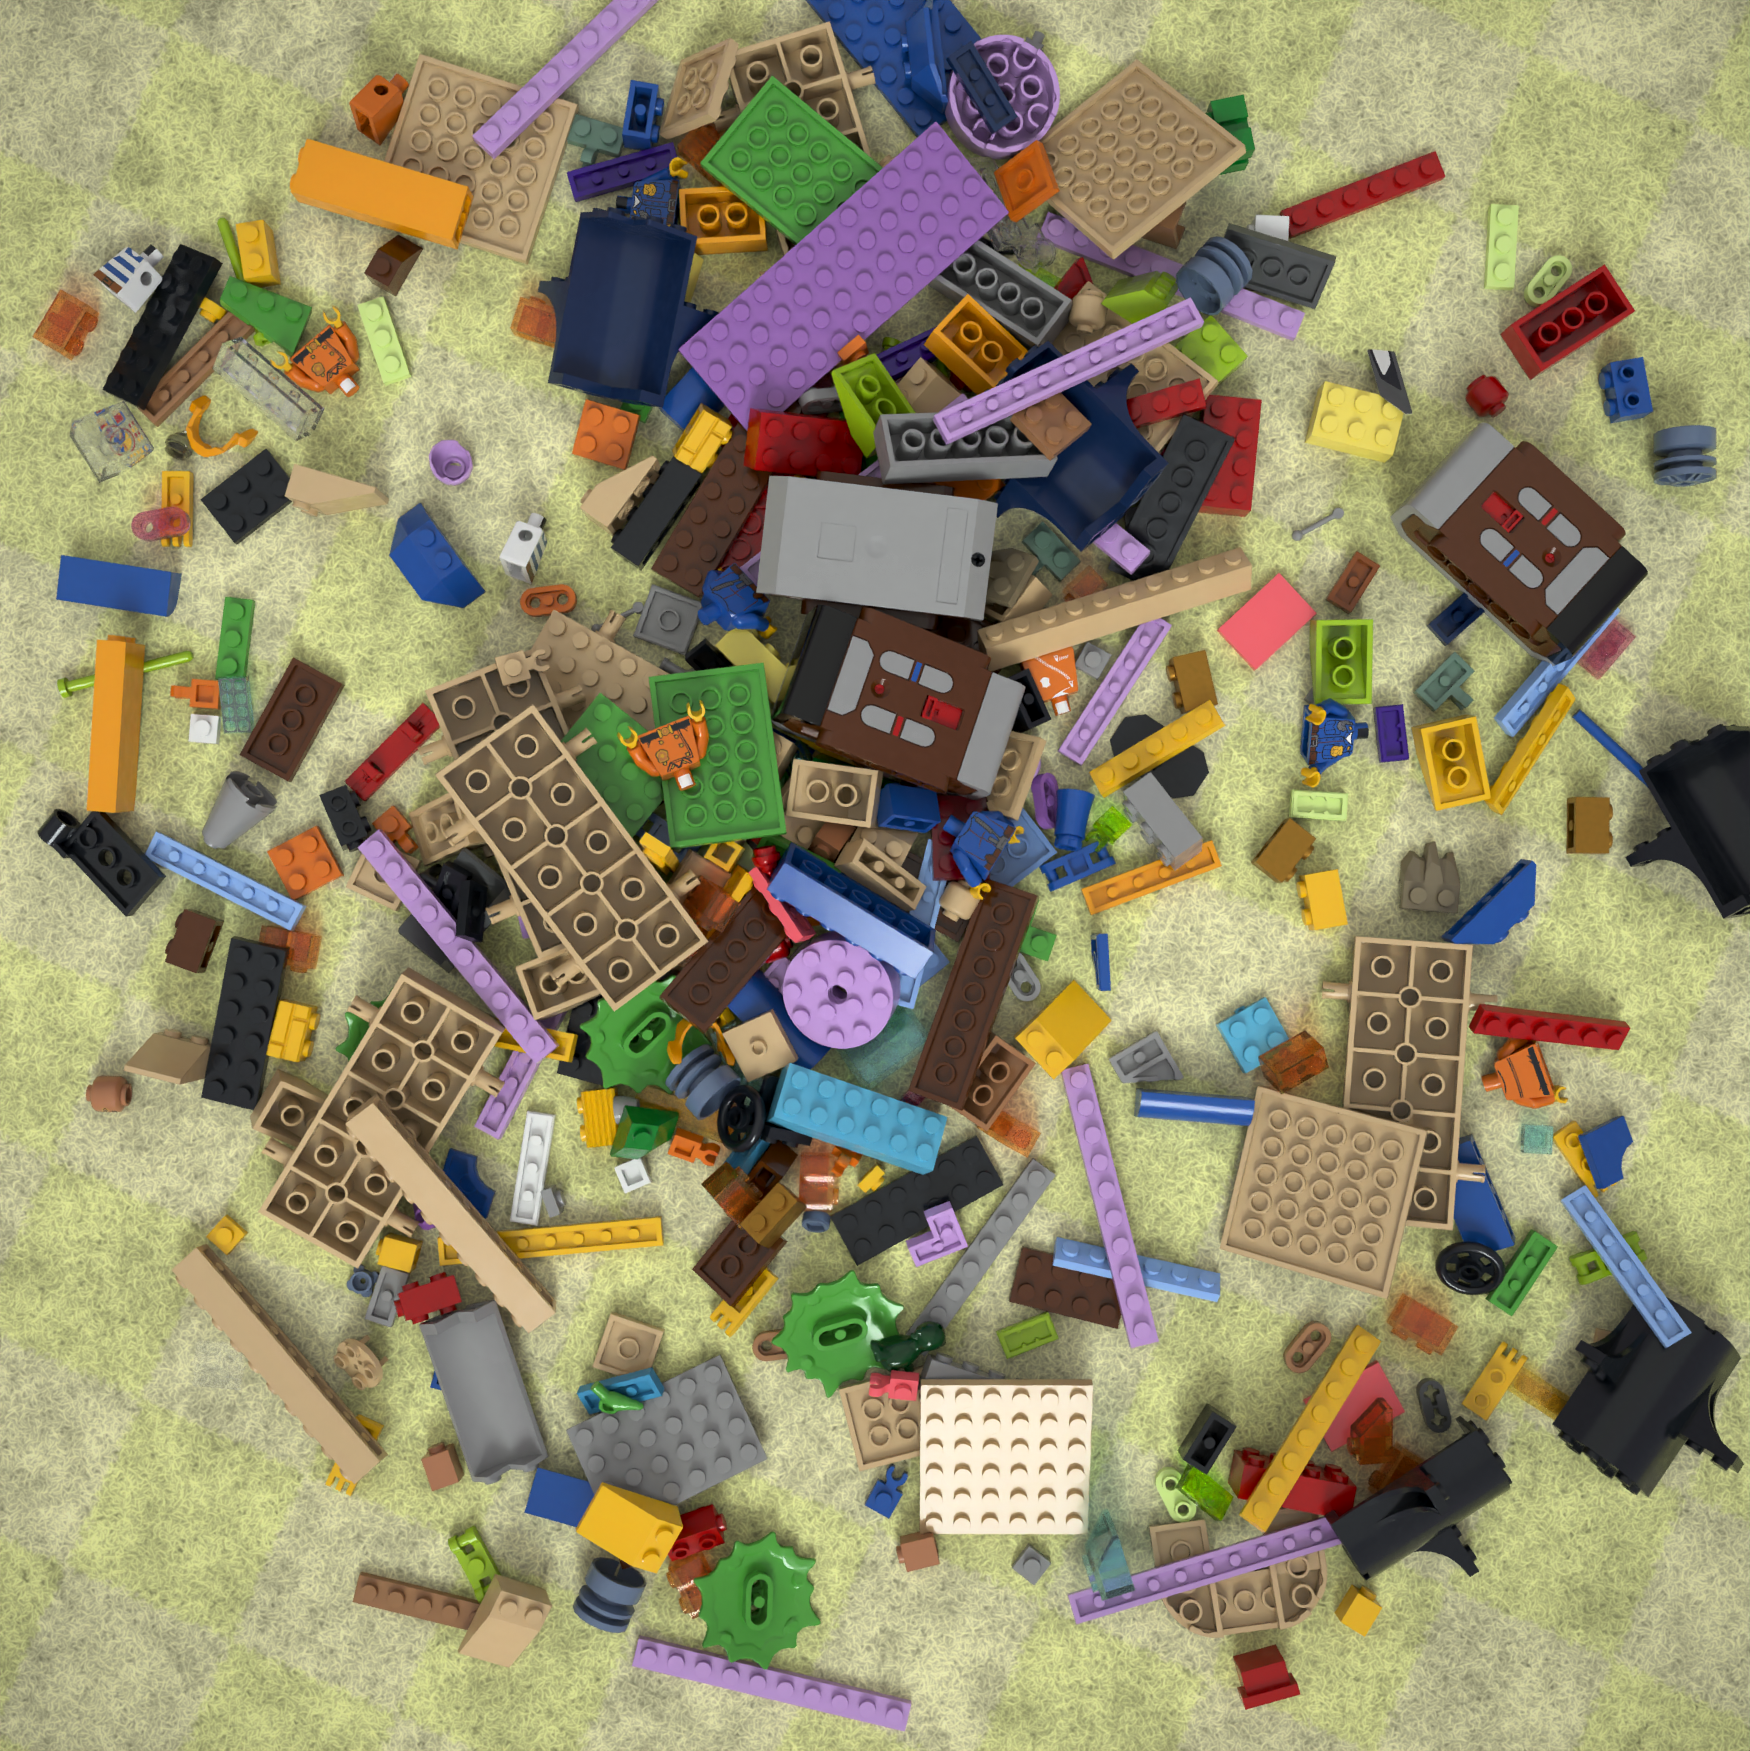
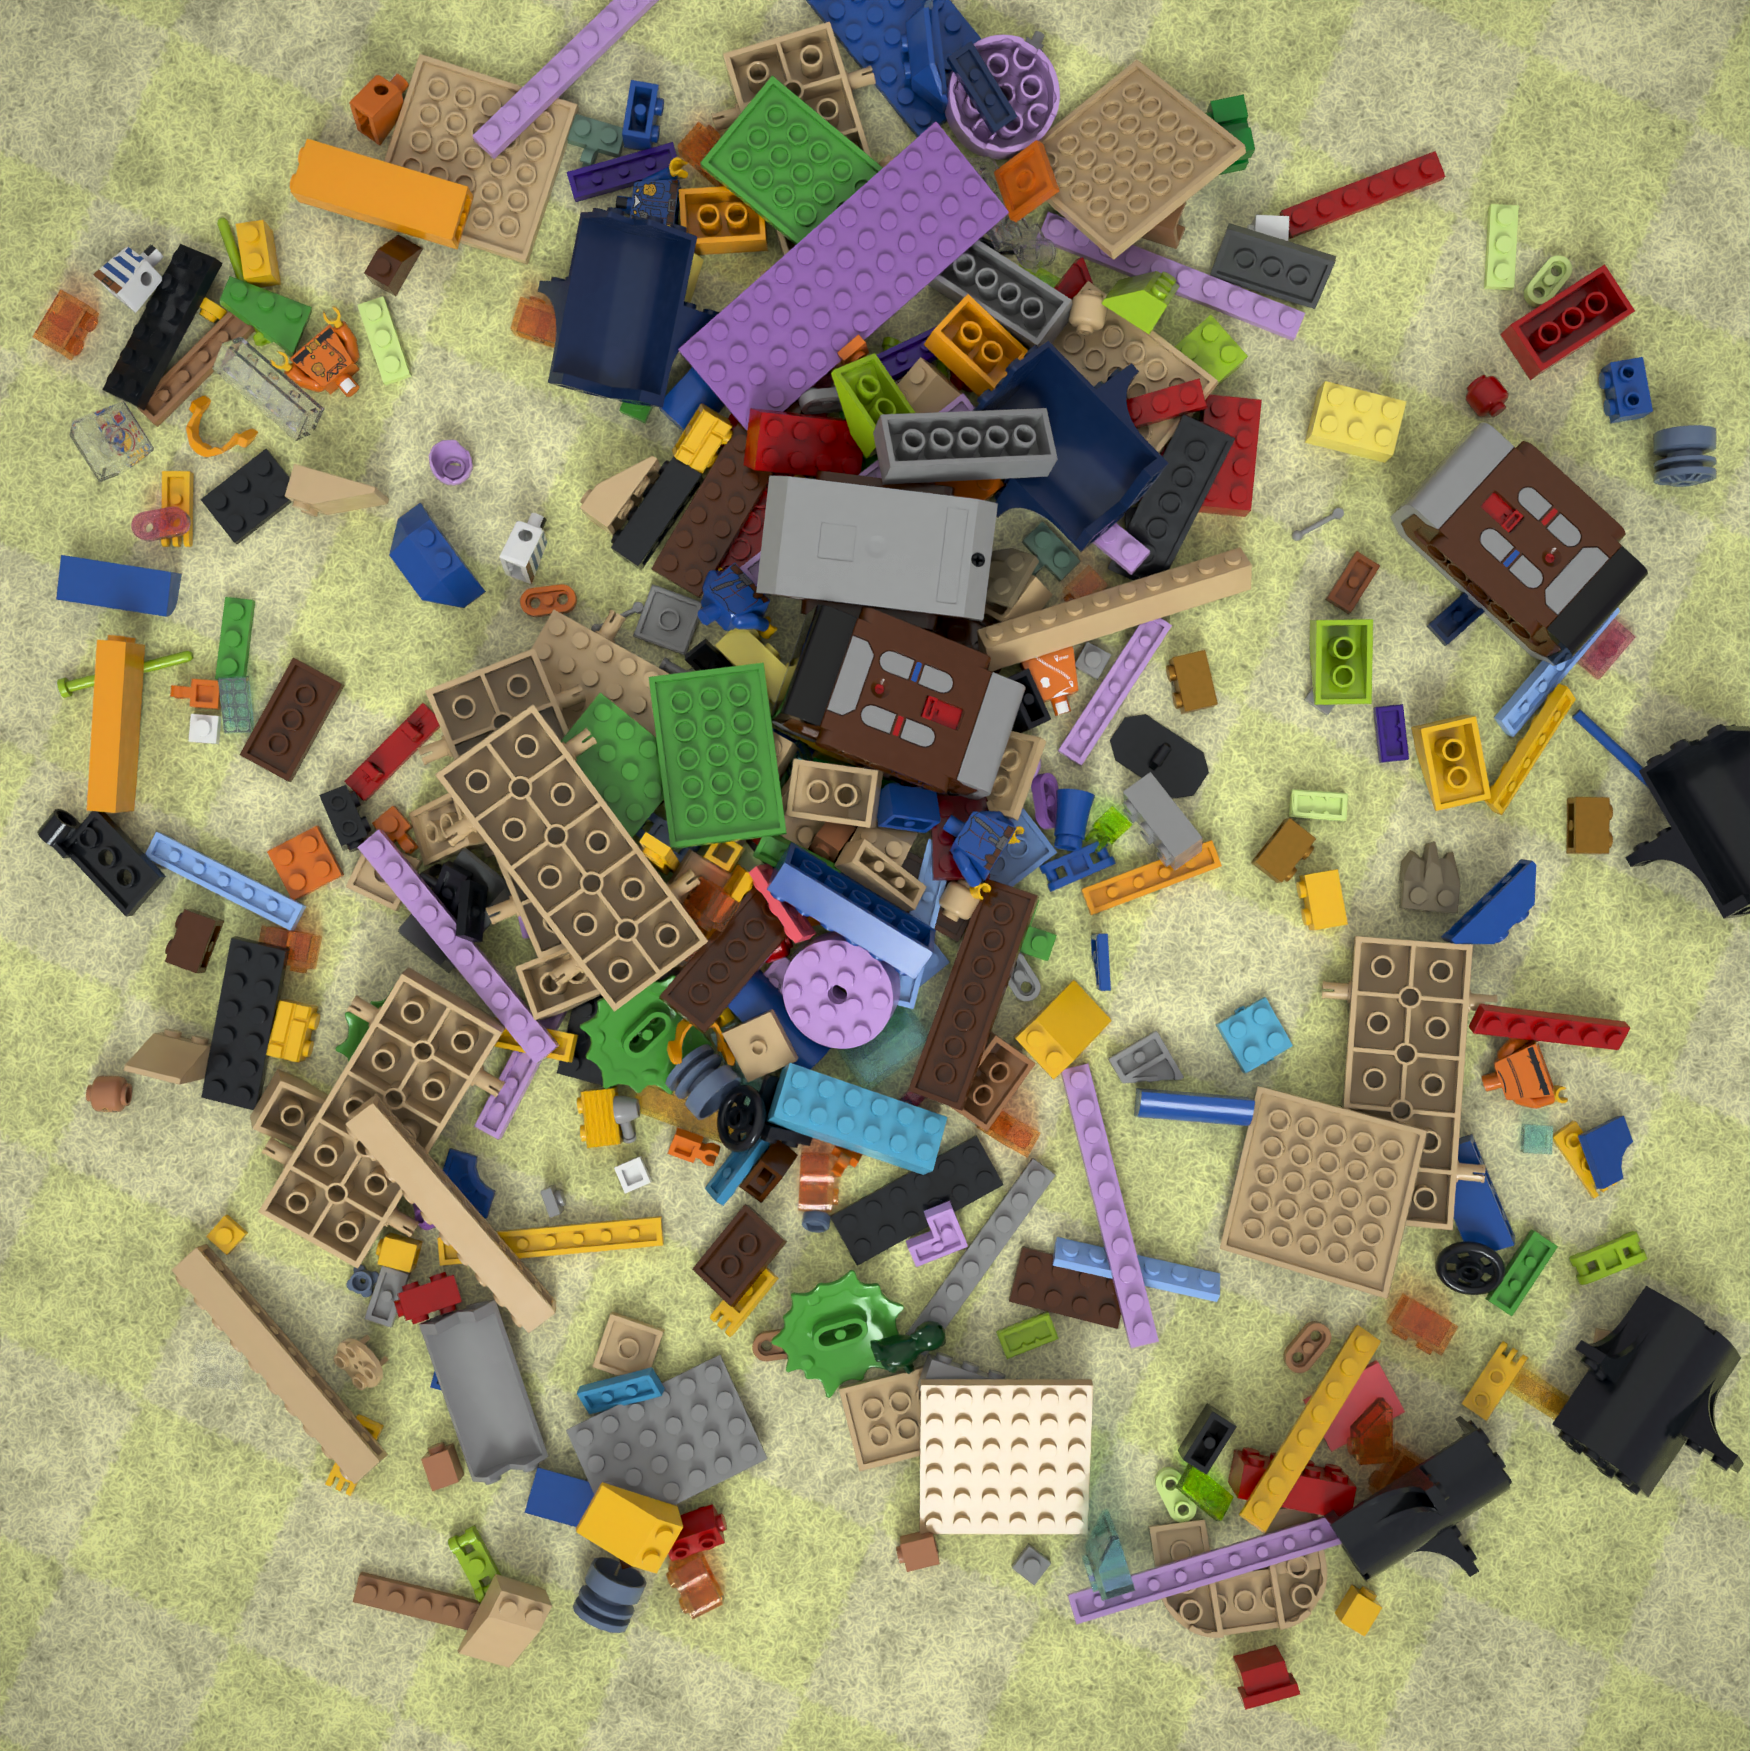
clear smoke plate [165,431,194,461] -> none
light grey cone [202,771,277,849] -> none
tan plate [495,649,550,687] -> none
white tile [510,1110,556,1226] -> none
orange plate [572,399,641,470] -> none
bright green animal [590,1381,644,1414] -> none
green slope [610,1105,679,1160] -> none
orange torso [617,700,709,791] -> none
lavender plate [632,1635,911,1732] -> none
tan plate [659,38,739,140] -> none
bright green piece [693,1531,821,1670] -> none
clear orange brick [701,1161,763,1230] -> none
pearl gold brick [740,1182,807,1249] -> none
red plate [751,845,781,876] -> none
yellow plate [857,1162,885,1193] -> none
blue plate [865,1464,908,1519] -> none
coral plate [869,1370,919,1401] -> none
lavender plate [933,297,1204,445] -> none
medium nougat plate [1010,392,1092,461] -> none
yellow plate [1089,700,1226,798] -> none
sand blue wheel [1176,236,1253,316] -> none
coral tile [1217,573,1317,671] -> none
clear orange brick [1258,1031,1329,1095] -> none
torso [1300,698,1369,787] -> none
sticker [1367,349,1412,414] -> none
sand green plate [1413,652,1475,712] -> none
dark grey beam [1416,1378,1452,1433] -> none
light blue plate [1560,1185,1692,1348] -> none

